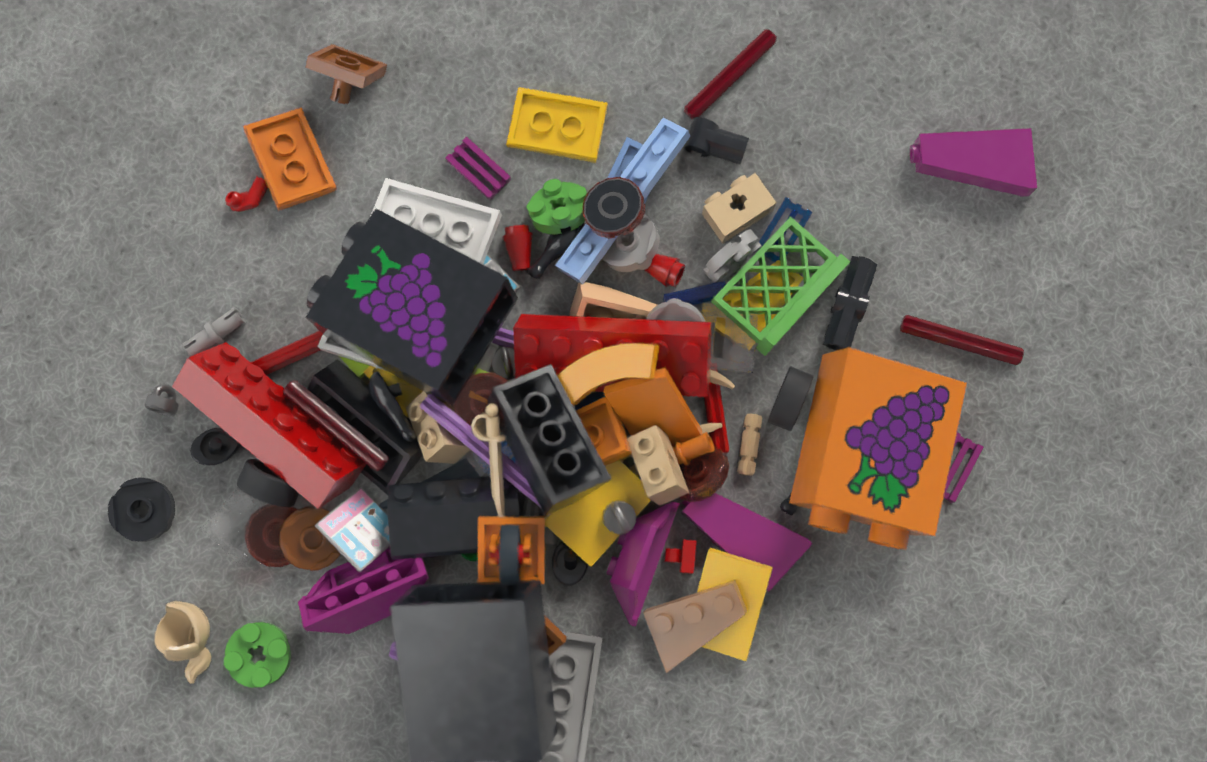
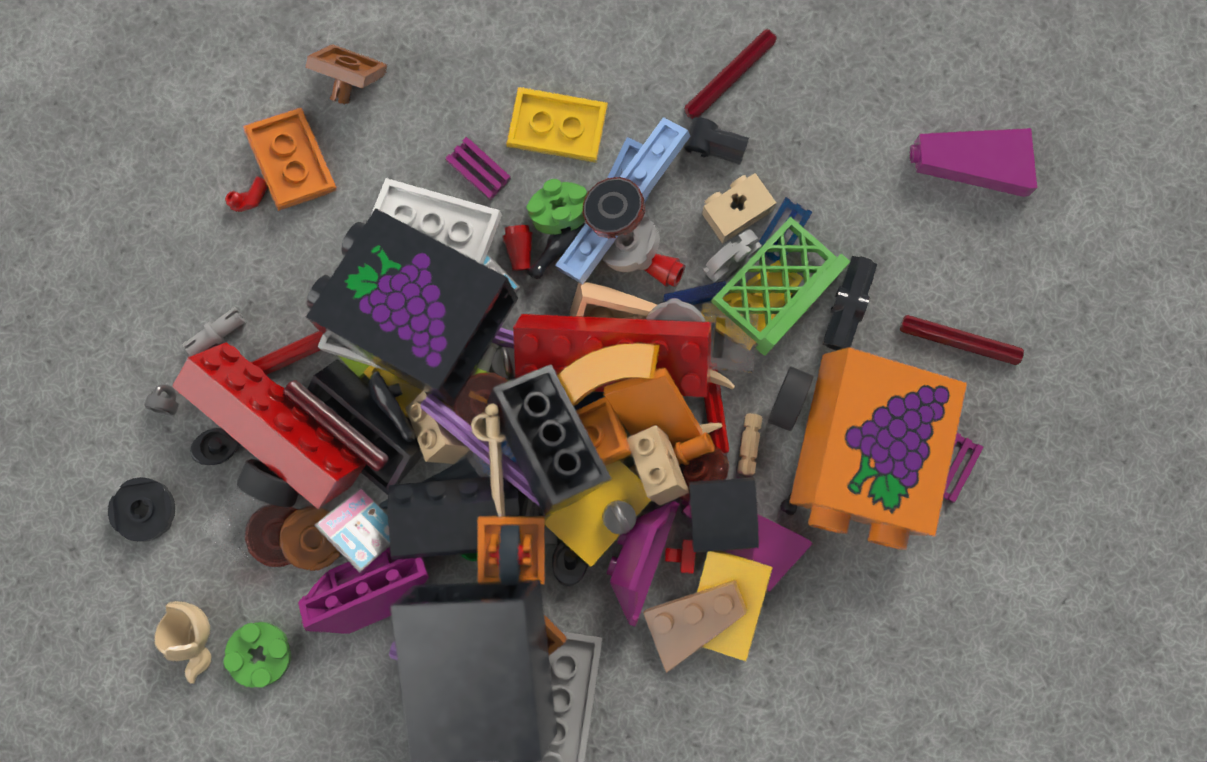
none -> black slope [689,477,759,552]

